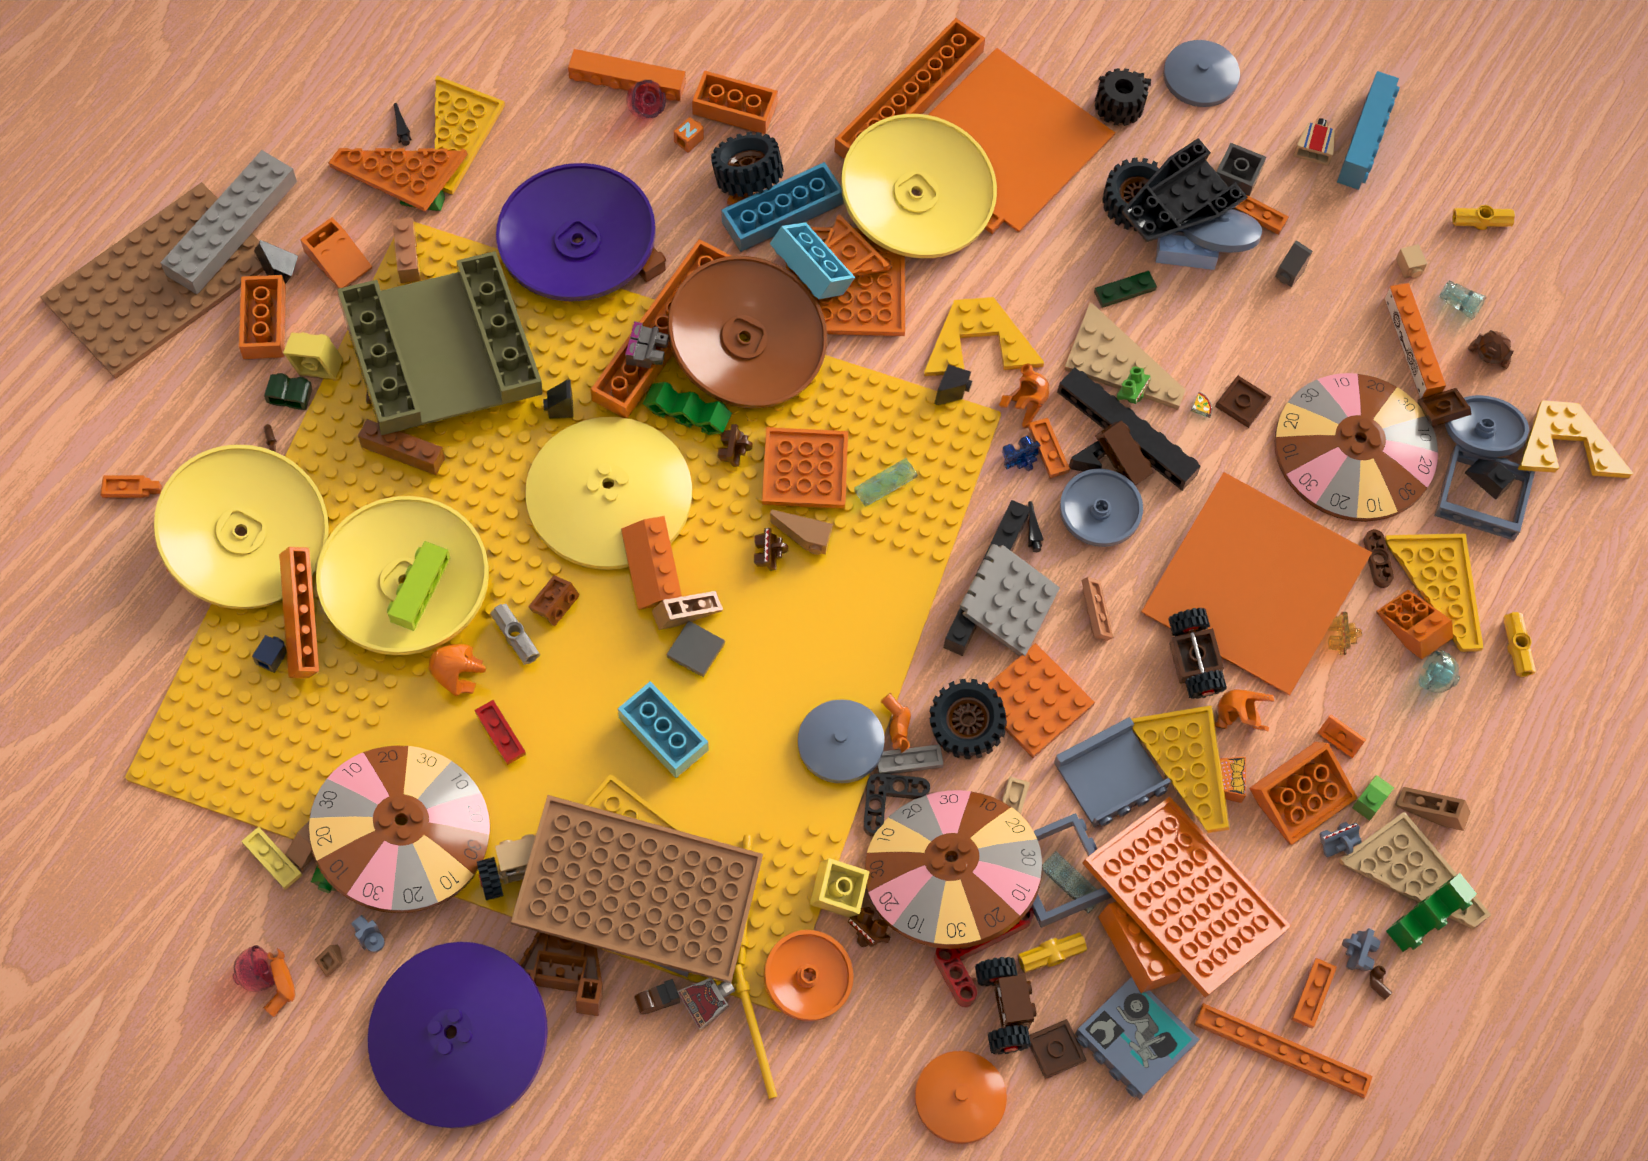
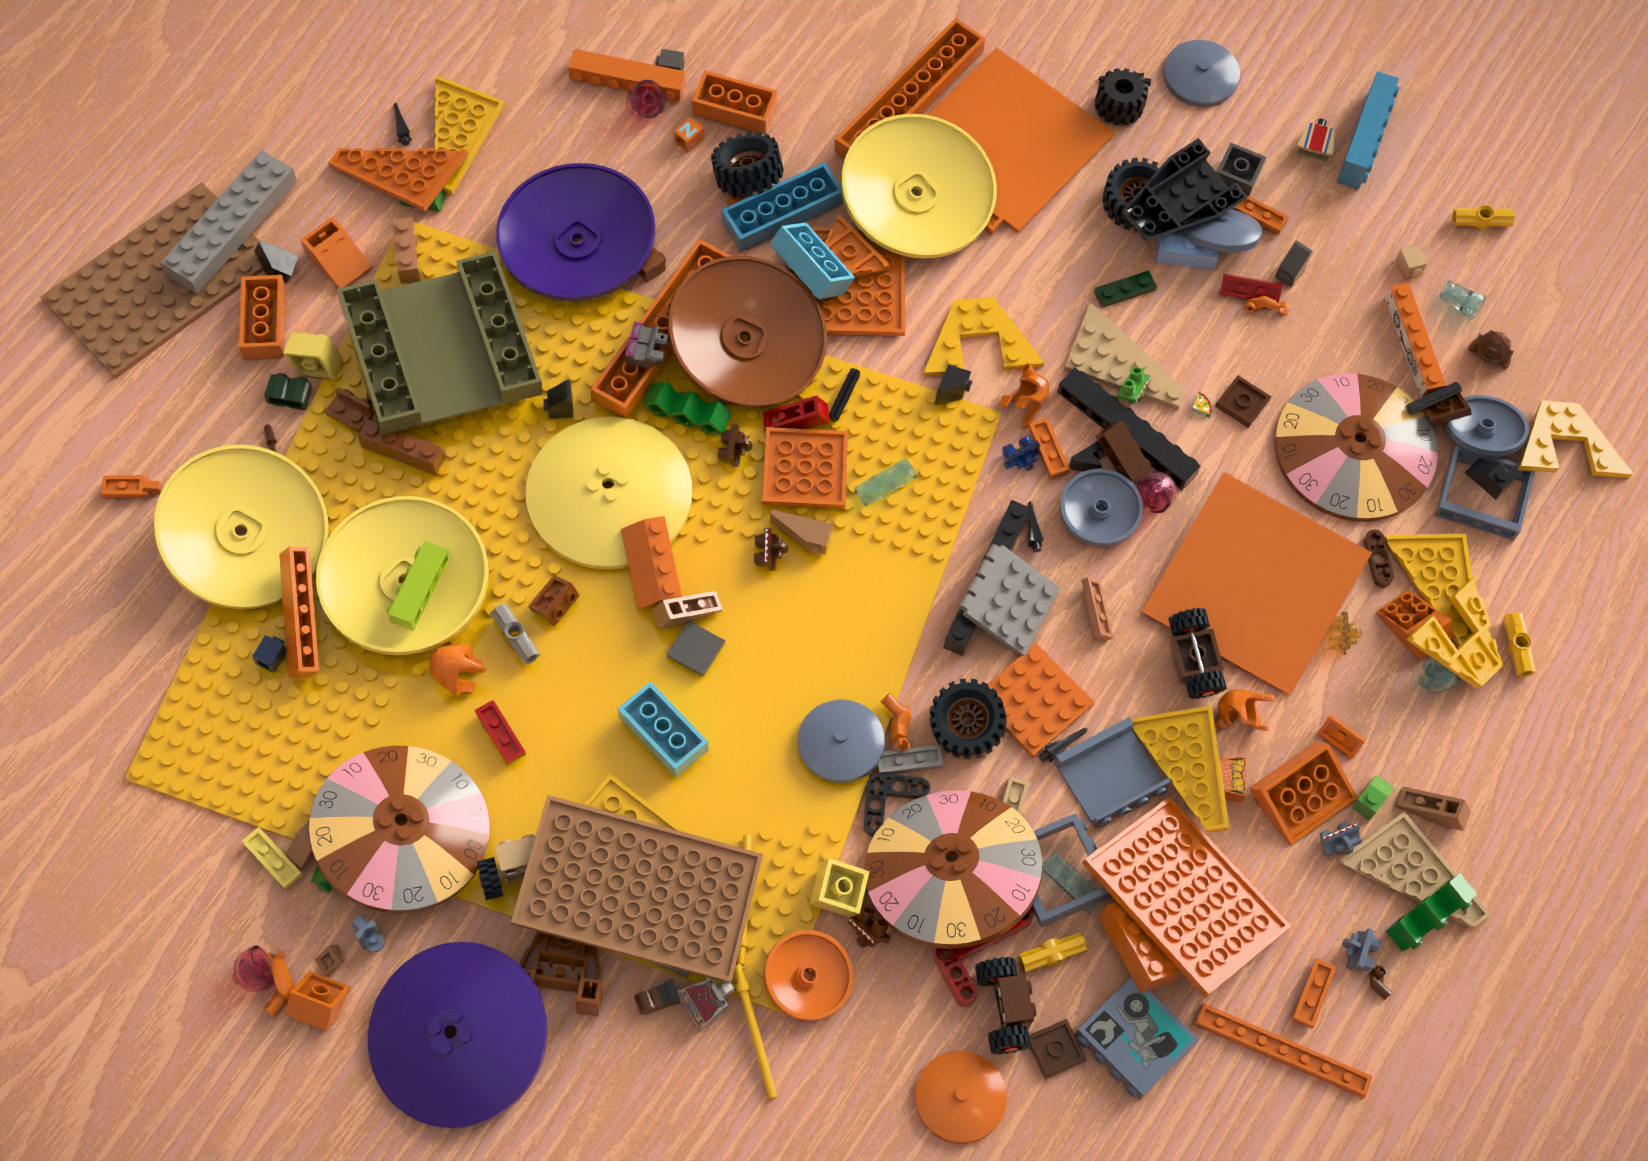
none -> orange slope [285,971,351,1031]
none -> dark orange bracket [325,387,374,433]
none -> dark grey brick [655,49,685,71]
none -> red slope [763,395,830,432]
none -> black axle [829,368,860,422]
none -> black piece [1039,728,1088,763]
none -> clear pink cylinder [1136,471,1177,513]
none -> red plate [1219,273,1283,303]
none -> orange arm [1244,296,1289,316]
none -> black axle [1406,382,1462,415]
none -> yellow wing [1407,577,1503,688]

